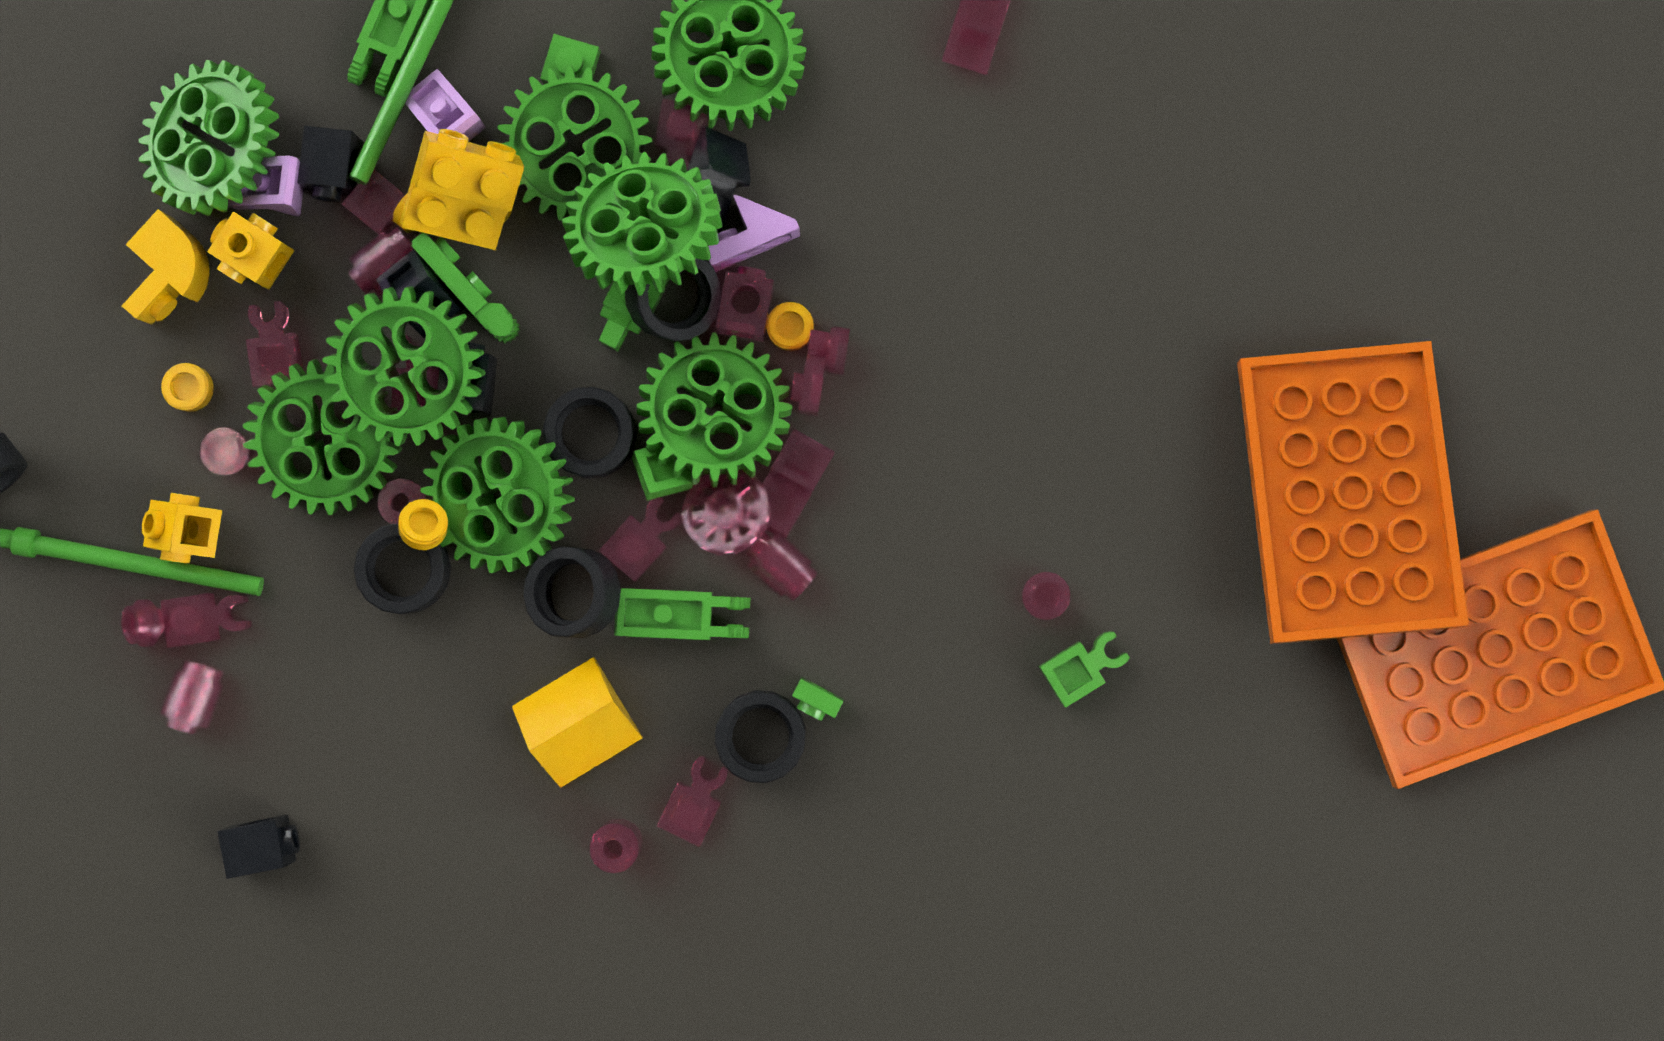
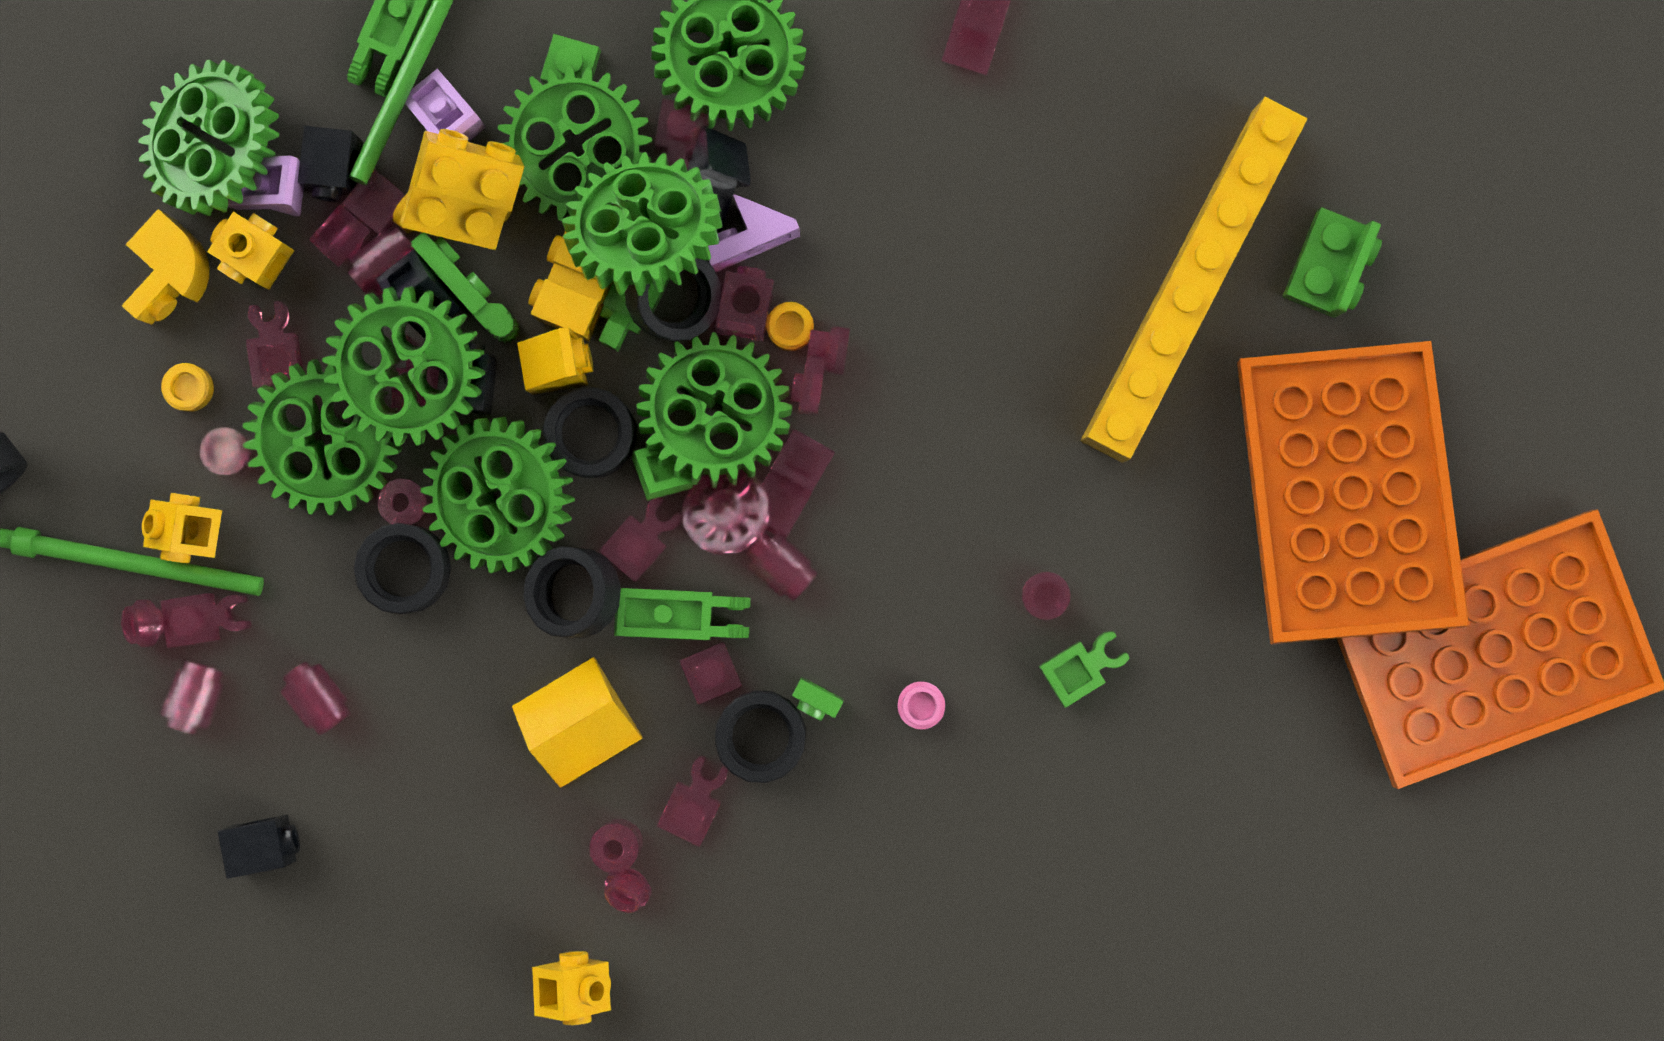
yellow tile [398,499,448,550] -> none
none -> clear pink brick [280,662,351,736]
none -> clear pink plate [309,204,370,267]
none -> yellow slope [517,327,593,395]
none -> yellow brick [528,231,614,342]
none -> yellow brick [532,951,611,1025]
none -> clear pink plate [604,868,652,913]
none -> clear pink plate [680,642,742,705]
none -> bright pink plate [897,681,945,729]
none -> yellow brick [1080,97,1308,463]
none -> bright green bracket [1282,207,1382,318]

